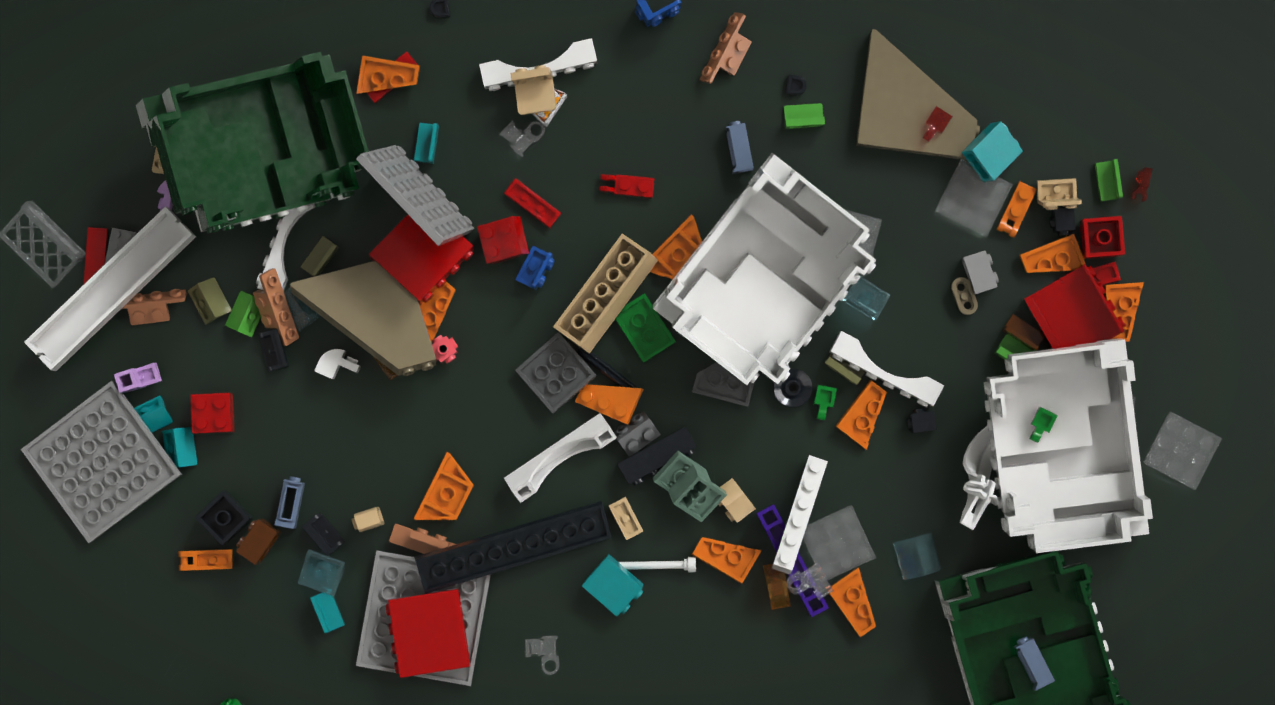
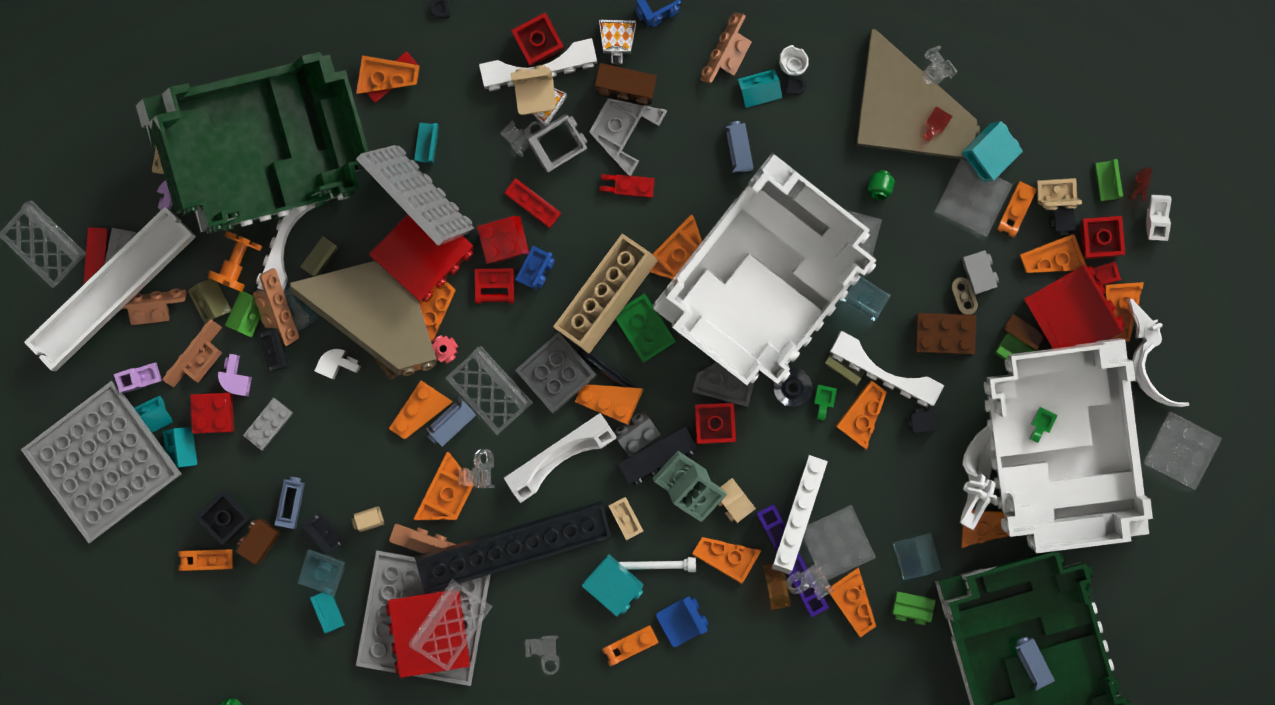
bright green panel [784,103,825,129] -> none
none -> nougat bracket [162,319,222,387]
none -> orange piece [207,231,262,292]
none -> lavender brick [218,354,252,396]
none -> light grey piece [243,398,293,451]
none -> orange wing [389,381,453,439]
none -> clear fence [408,579,492,671]
none -> sand blue window [426,396,476,447]
none -> clear fence [446,346,533,435]
none -> clear piece [459,449,495,488]
none -> red plate [475,268,514,304]
none -> red brick [511,13,564,67]
none -> light grey window [526,115,587,172]
none -> light grey wing [589,98,667,176]
none -> reddish brown brick [595,63,657,105]
none -> torso [599,20,636,65]
none -> orange plate [602,625,659,666]
none -> blue bracket [656,595,709,647]
none -> red brick [695,403,736,444]
none -> teal panel [738,69,782,108]
none -> white hair [779,45,808,76]
none -> green head [868,170,895,200]
none -> bright green brick [891,591,935,625]
none -> reddish brown brick [914,313,976,355]
none -> clear piece [922,46,957,85]
none -> orange wing [961,509,1009,548]
none -> white piece [1126,299,1189,407]
none -> white brick [1146,195,1172,241]

